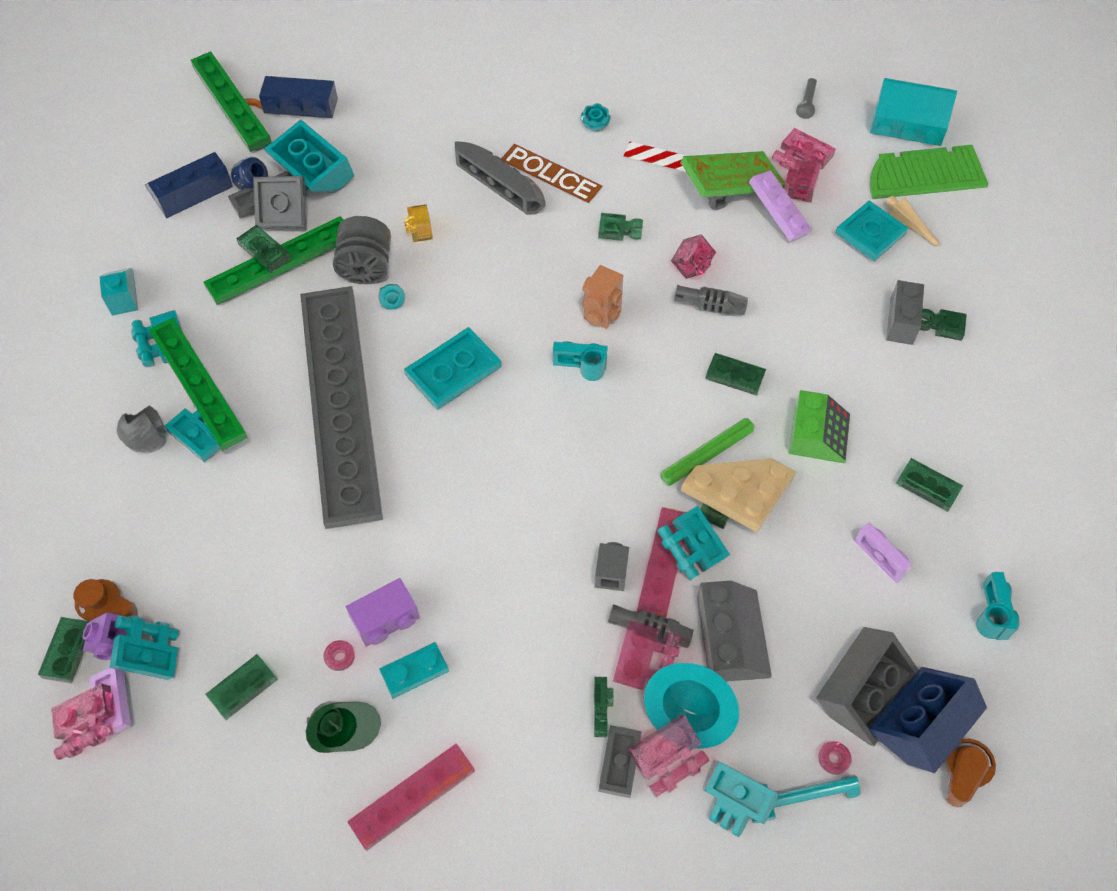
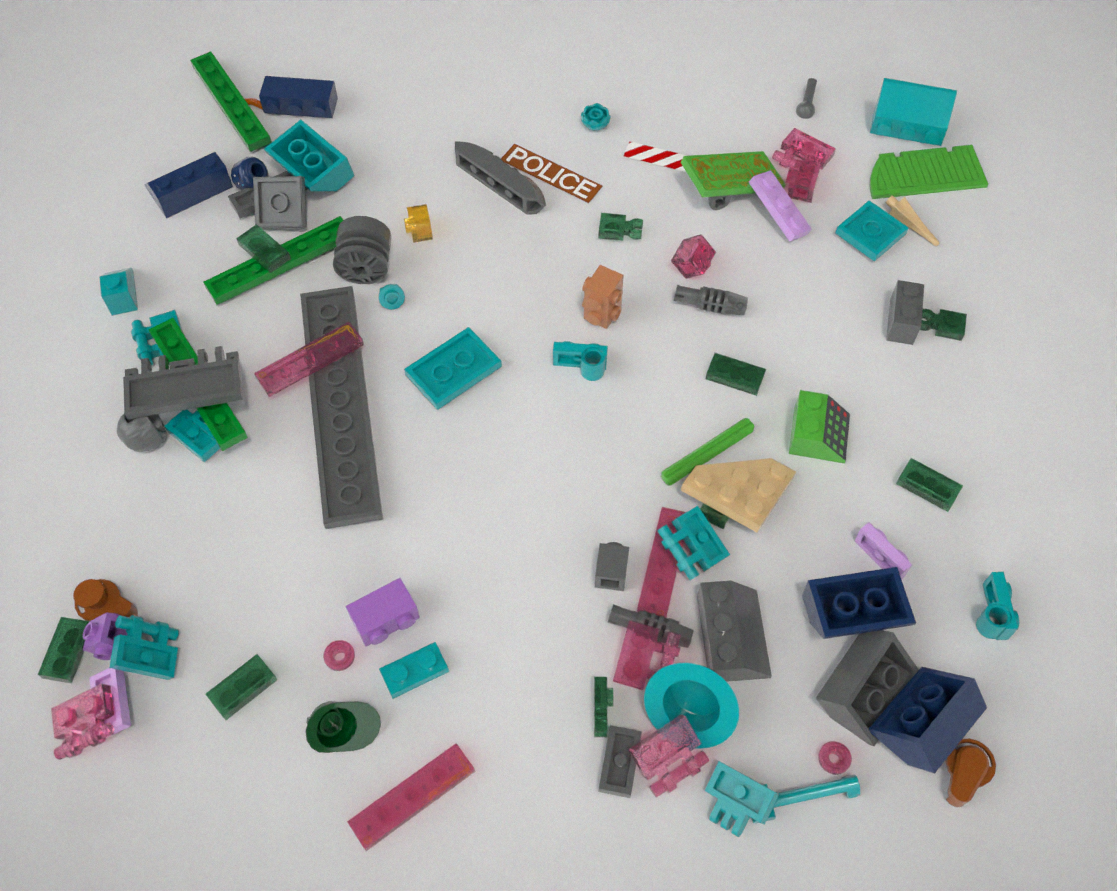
none -> dark grey hinge [123,346,243,419]
none -> clear pink tile [254,322,364,397]
none -> dark blue slope [802,567,916,639]

